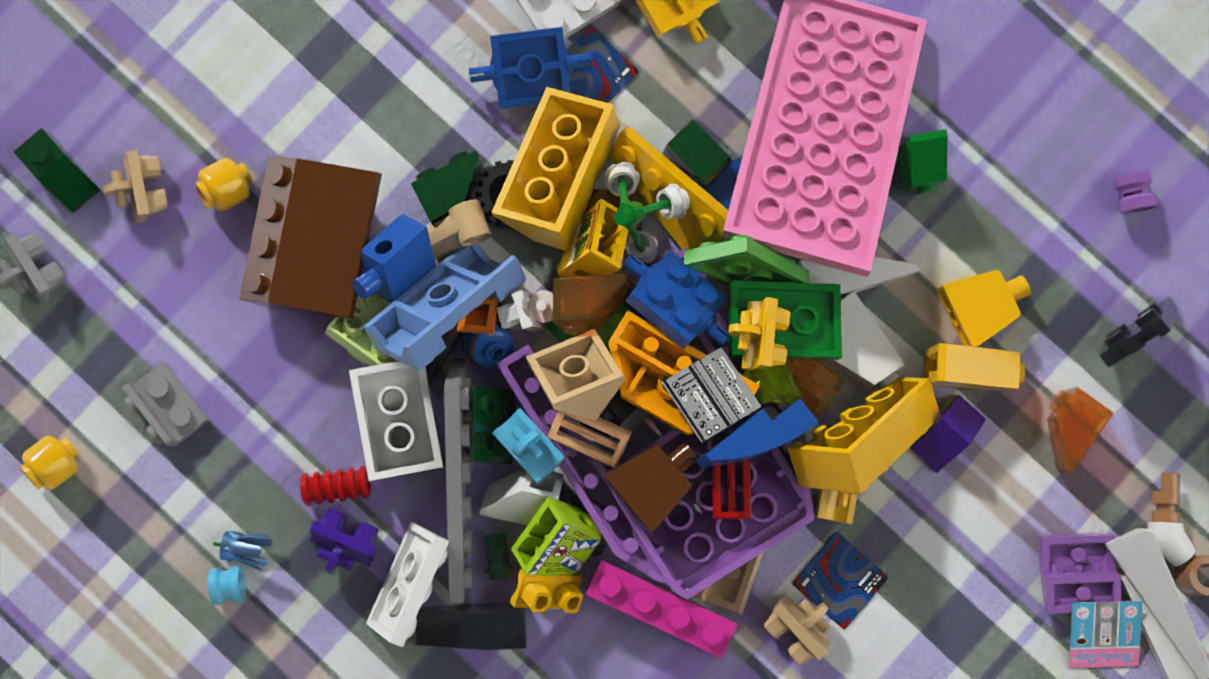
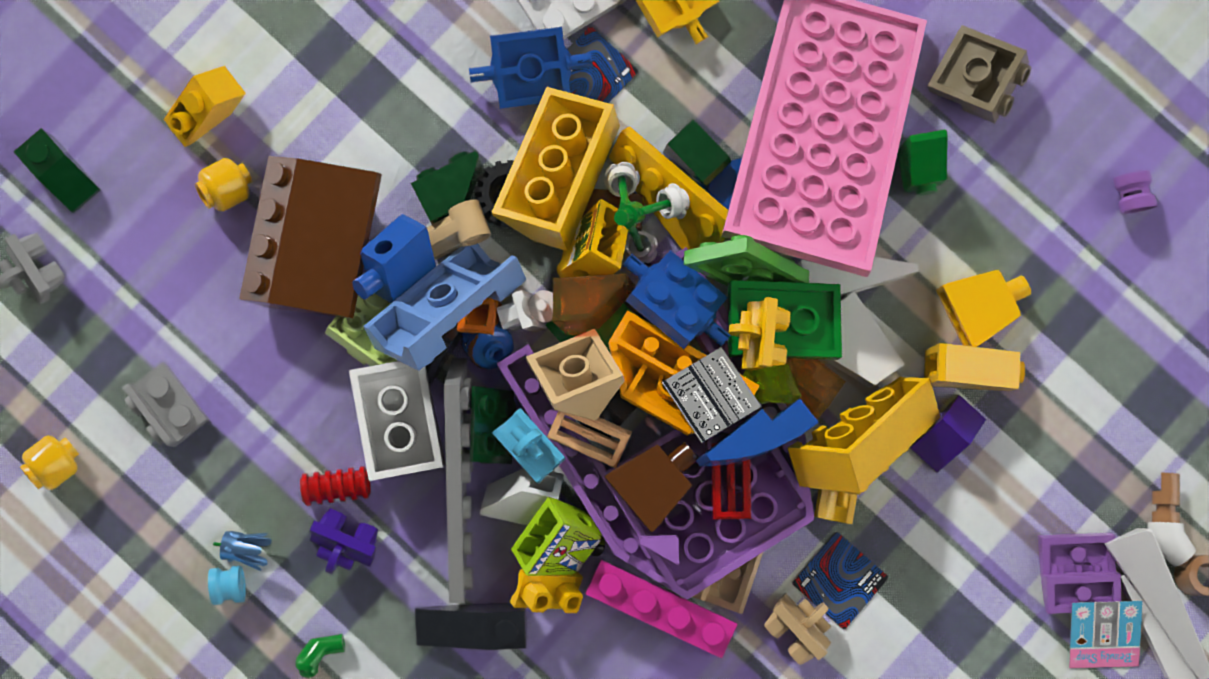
tan hips [102,150,168,223] -> none
white plate [366,522,449,647] -> none
clear green pin [483,533,514,580] -> none
clear orange slope [1047,387,1114,474] -> none
black wing [1099,296,1178,368] -> none
none -> yellow slope [164,65,246,147]
none -> green arm [295,634,345,678]
none -> medium lavender slope [639,535,679,565]
none -> dark tan plate [927,25,1032,124]

